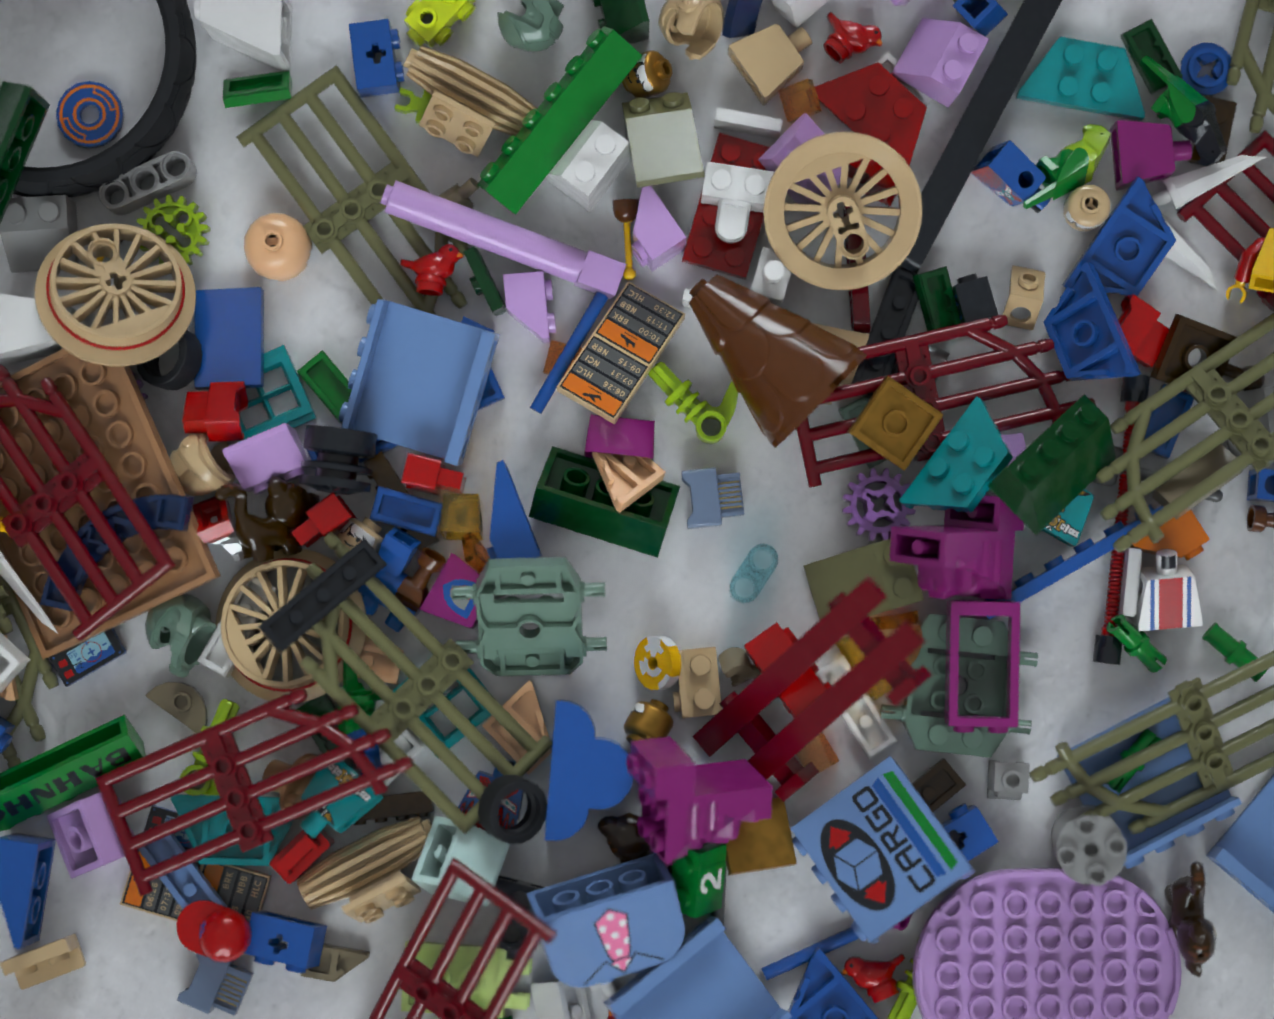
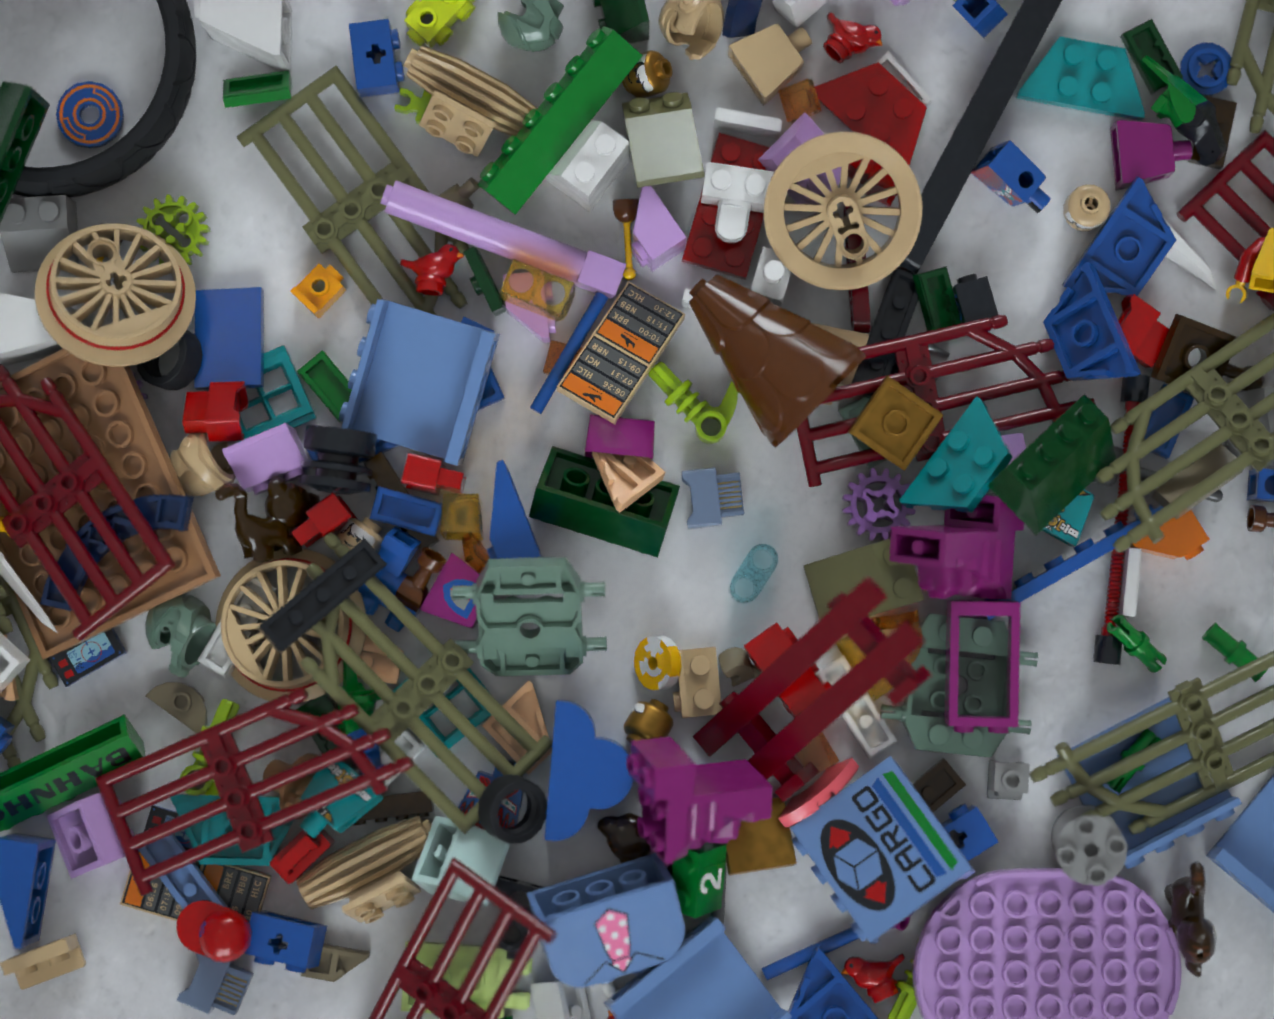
light grey beam [98,150,197,215] -> none
red piece [193,496,244,562] -> none
light nougat cylinder [244,213,312,281] -> none
lavender slope [891,18,989,107] -> none
tan bracket [1002,265,1045,330] -> none
green animal [1023,124,1111,209] -> none
torso [1130,549,1203,631] -> none
white bar [1151,155,1266,209] -> none
none -> light orange brick [290,263,346,319]
none -> clear yellow piece [500,259,575,321]
none -> coral tile [778,757,859,828]

